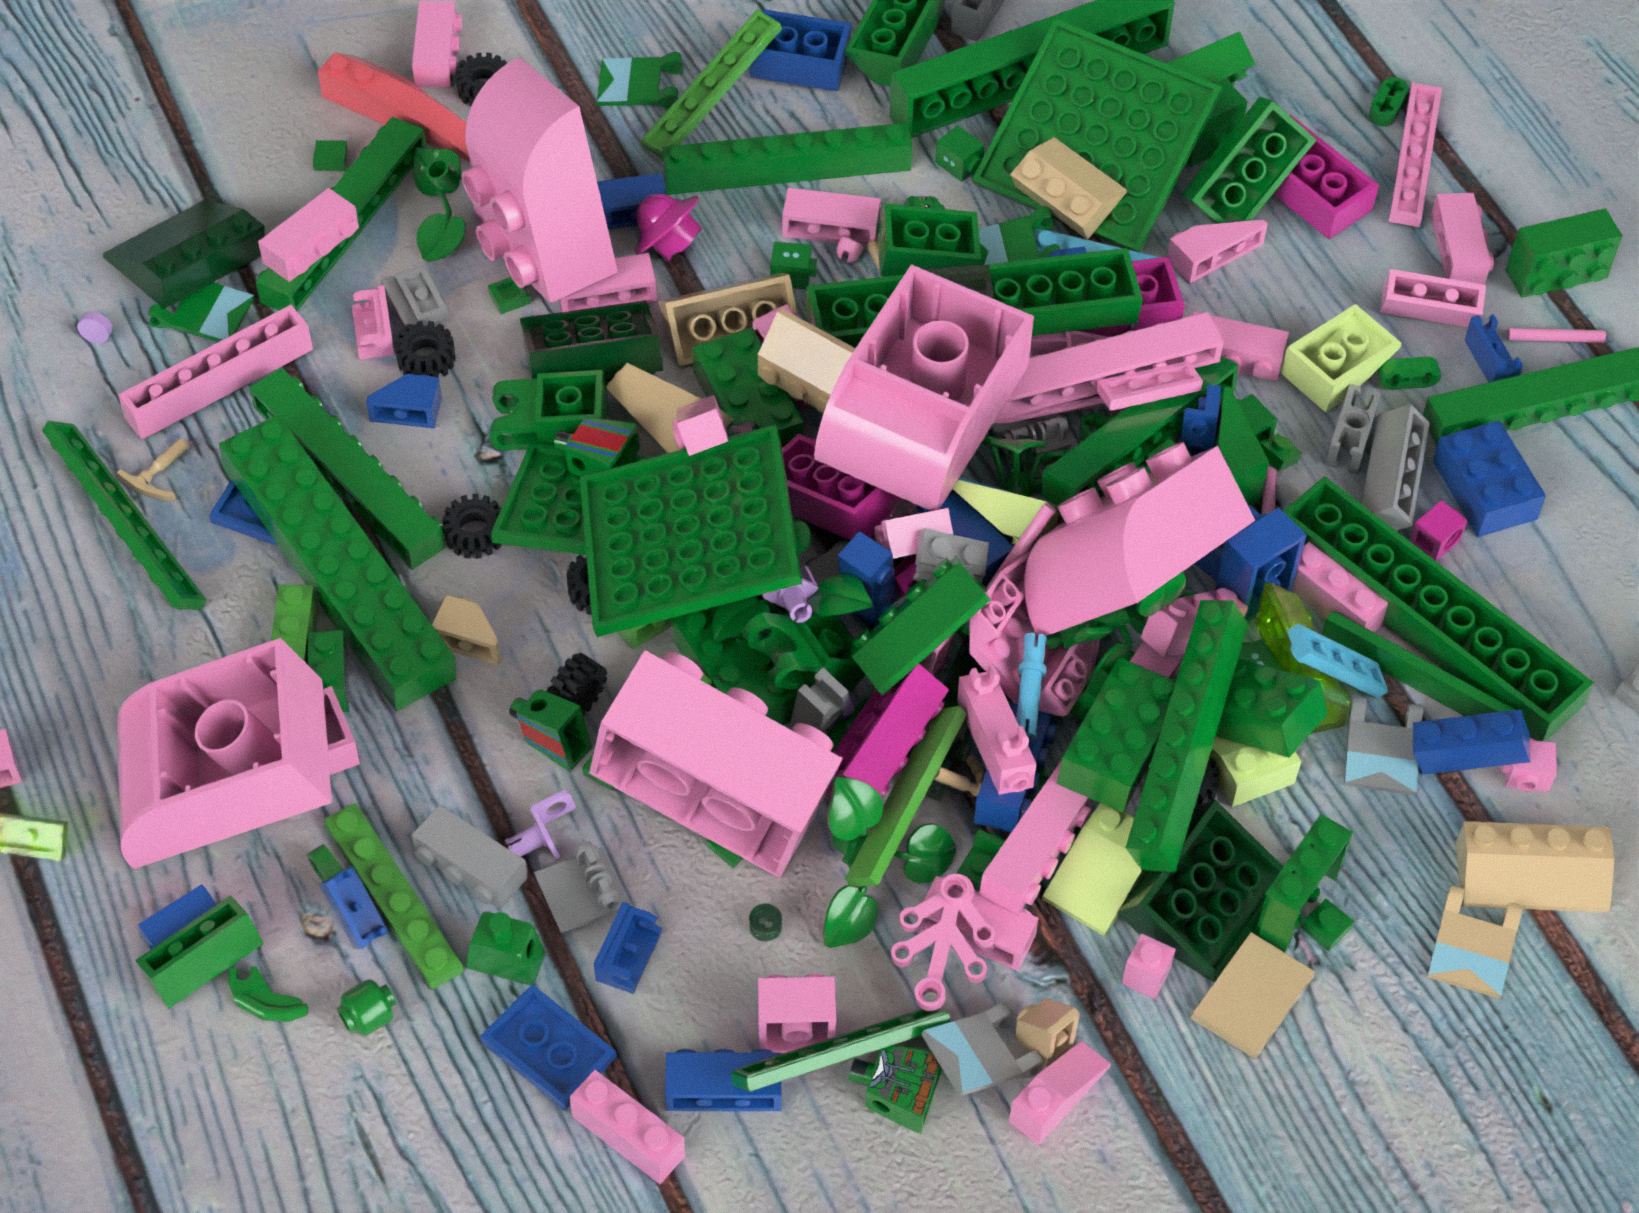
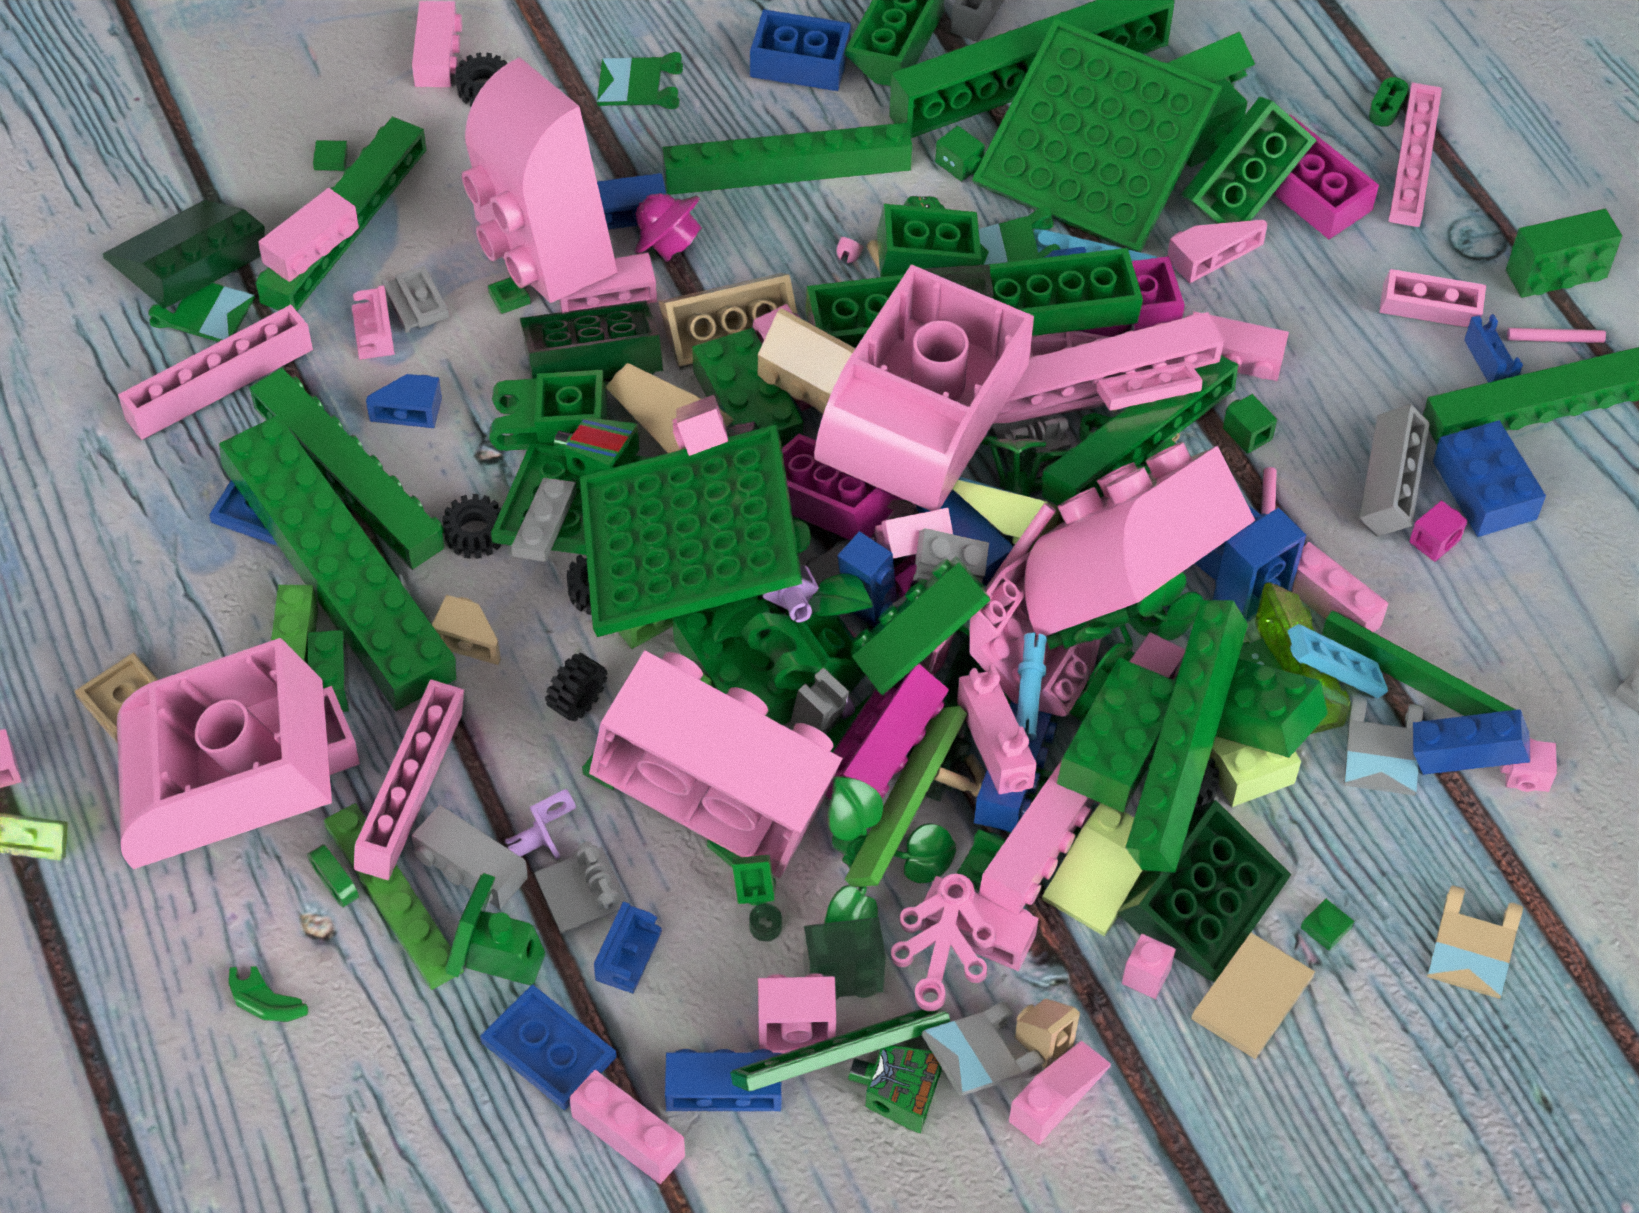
green plate [42,420,207,610] -> none
lavender tile [77,312,113,343] -> none
tan piece [117,438,190,501] -> none
green brick [135,895,264,1009] -> none
blue hinge [138,884,217,950] -> none
coral wedge [318,52,470,162] -> none
blue hinge [319,865,388,949] -> none
green head [337,979,396,1036] -> none
black tyre [395,321,456,377] -> none
green plant [413,148,466,262] -> none
green torso [509,689,593,772] -> none
bright green tile [640,9,782,160] -> none
green brick [770,242,817,290] -> none
bright pink brick [782,188,881,246] -> none
tan slope [1010,137,1127,240] -> none
bright pink brick [1141,588,1248,658] -> none
blue bracket [1181,384,1221,456] -> none
green slope [1214,386,1269,505] -> none
green window [1252,814,1353,953] -> none
green plate [1259,434,1302,472] -> none
yellowish green slope [1280,304,1402,413] -> none
green brick [1283,476,1594,742] -> none
light grey piece [1325,384,1382,474] -> none
green beam [1377,357,1441,390] -> none
bright pink brick [1431,193,1494,284] -> none
tan slope [1455,821,1615,912] -> none
none -> tan tile [75,652,158,743]
none -> bright pink brick [354,679,464,881]
none -> green tile [445,873,495,978]
none -> light grey plate [511,478,577,562]
none -> green bracket [732,855,776,906]
none -> clear green brick [803,917,886,1000]

